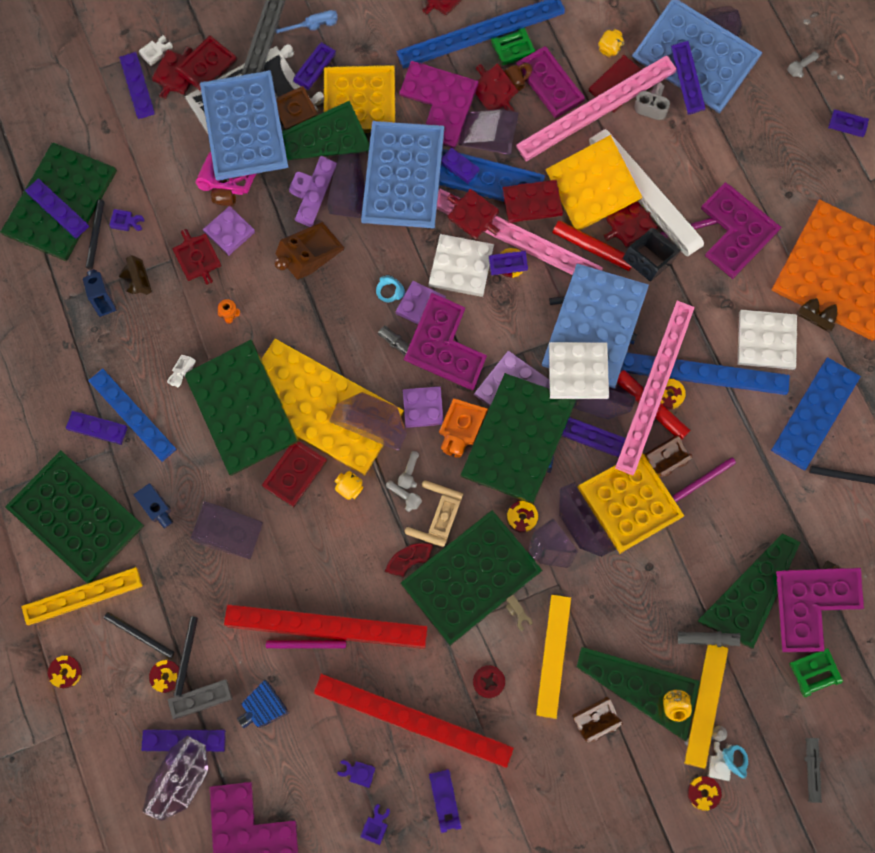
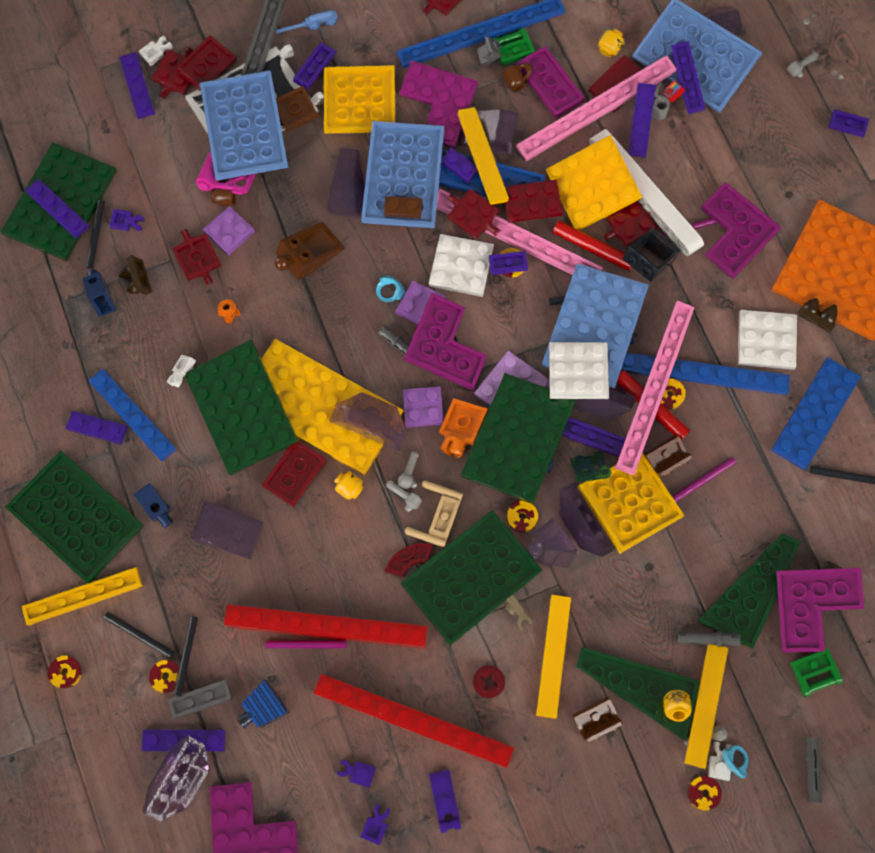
dark green wing [282,100,370,160] -> none
medium lavender plate [289,156,337,227] -> none
dark red plate [475,63,519,114] -> none
none -> reddish brown plate [384,196,422,218]
none -> yellow tile [457,107,509,205]
none -> dark grey bracket [477,36,502,67]
none -> clear green plate [569,451,612,482]
none -> dark purple plate [628,83,656,158]
none -> red tile [661,80,685,103]

